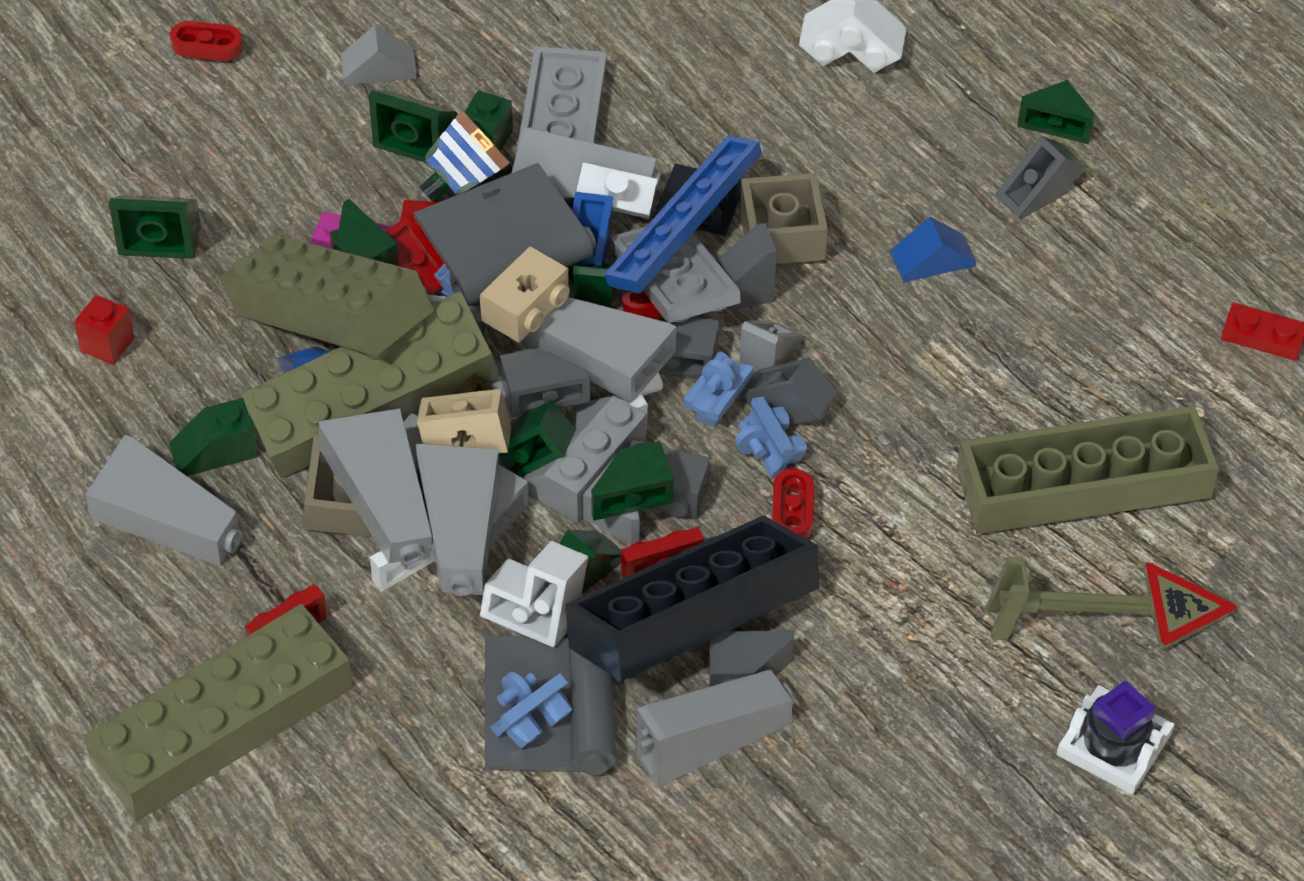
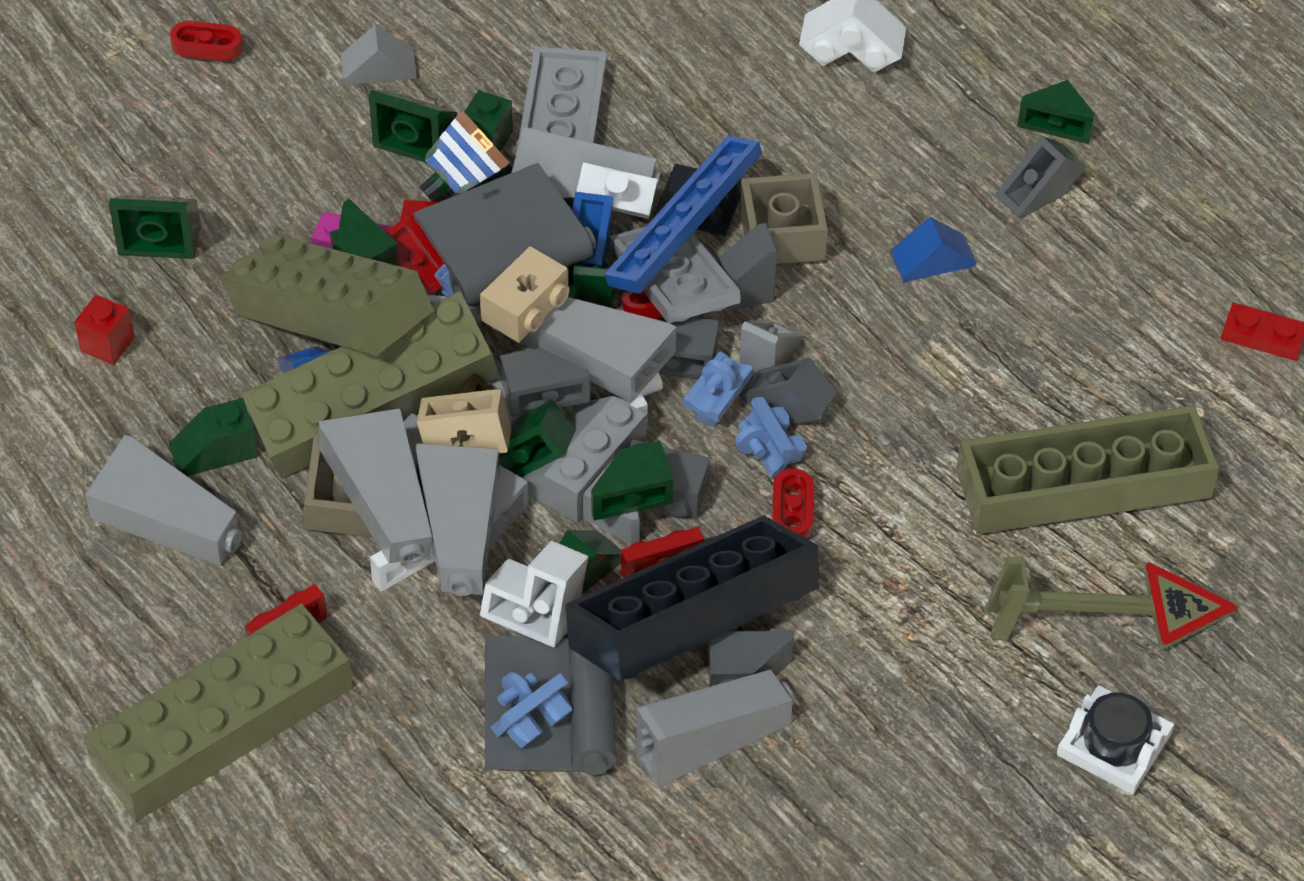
dark purple plate [1092,680,1156,741] -> none

